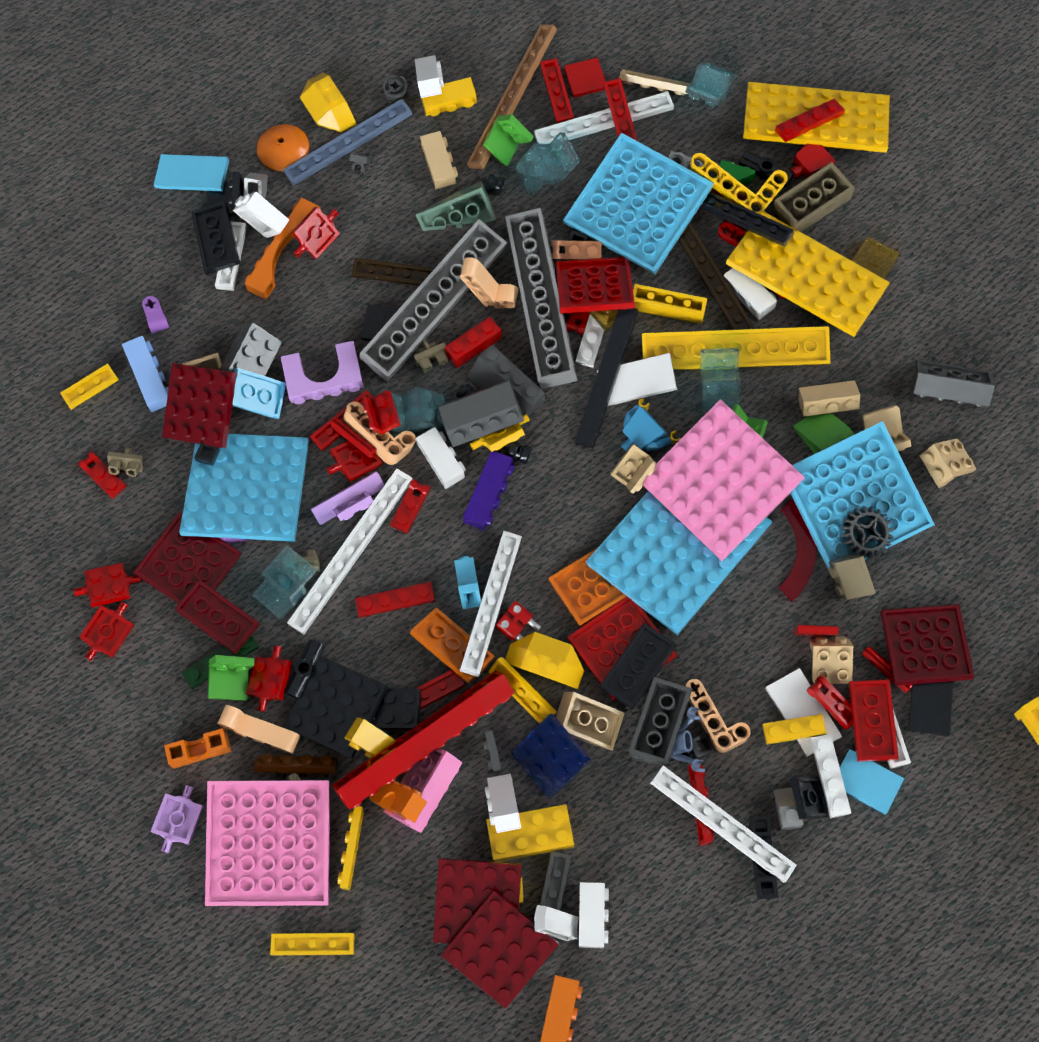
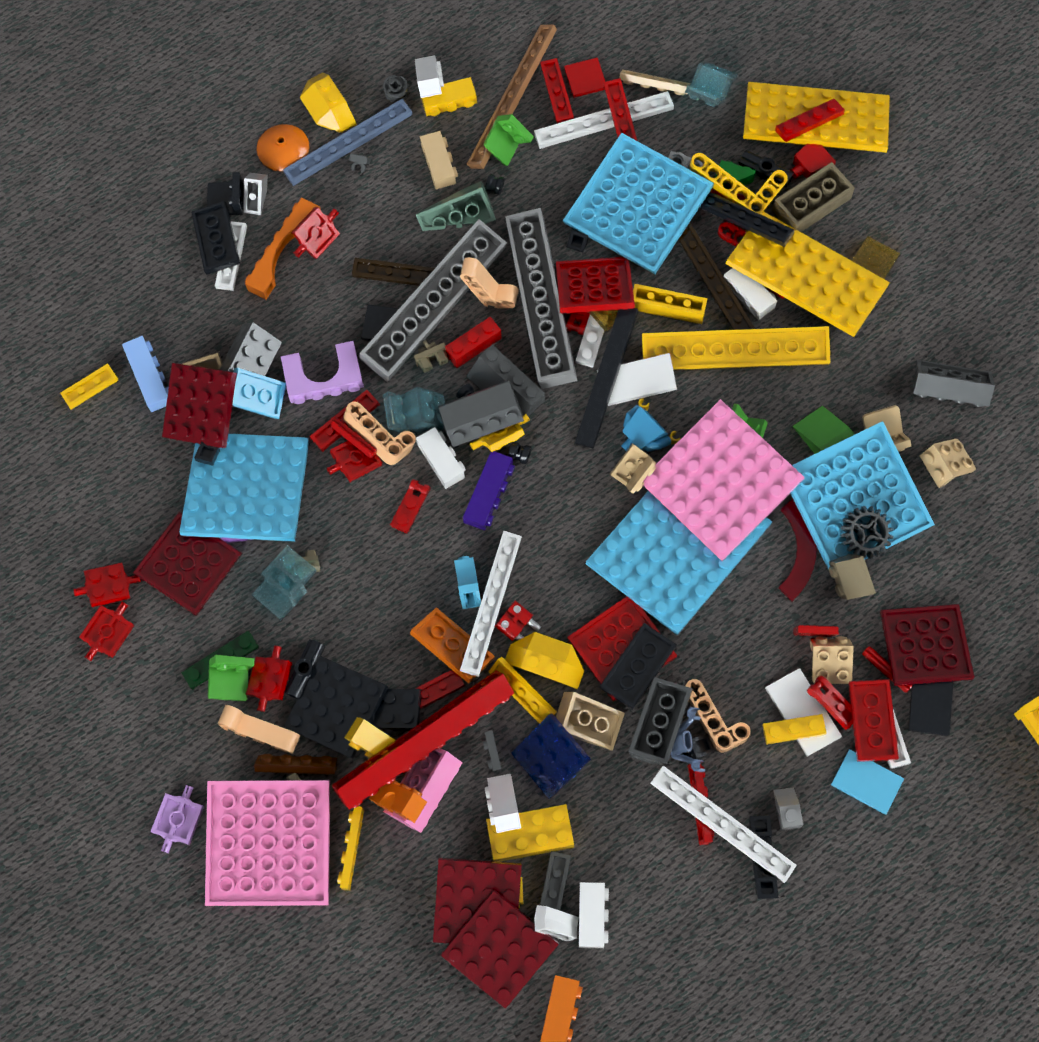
red plate [77,451,127,499] -> none
dark tan hips [107,448,144,477] -> none
medium lavender piece [142,296,169,334] -> none
medium azure tile [154,154,229,191] -> none
orange arch [164,728,232,769] -> none
dark red tile [175,579,260,655] -> none
white window [233,192,289,238] -> none
yellow plate [270,933,355,956] -> none
white plate [287,469,413,635] -> none
lavender bracket [311,471,384,525] -> none
red plate [355,582,435,618] -> none
red bracket [363,390,401,435] -> none
clear light blue bracket [514,132,580,195] -> none
orange plate [548,548,626,627] -> none
nougat plate [551,240,602,260] -> none
clear light blue bracket [700,348,741,414] -> none
black tile [790,777,828,820] -> none
tan brick [798,380,860,417] -> none
white plate [810,734,851,818] -> none

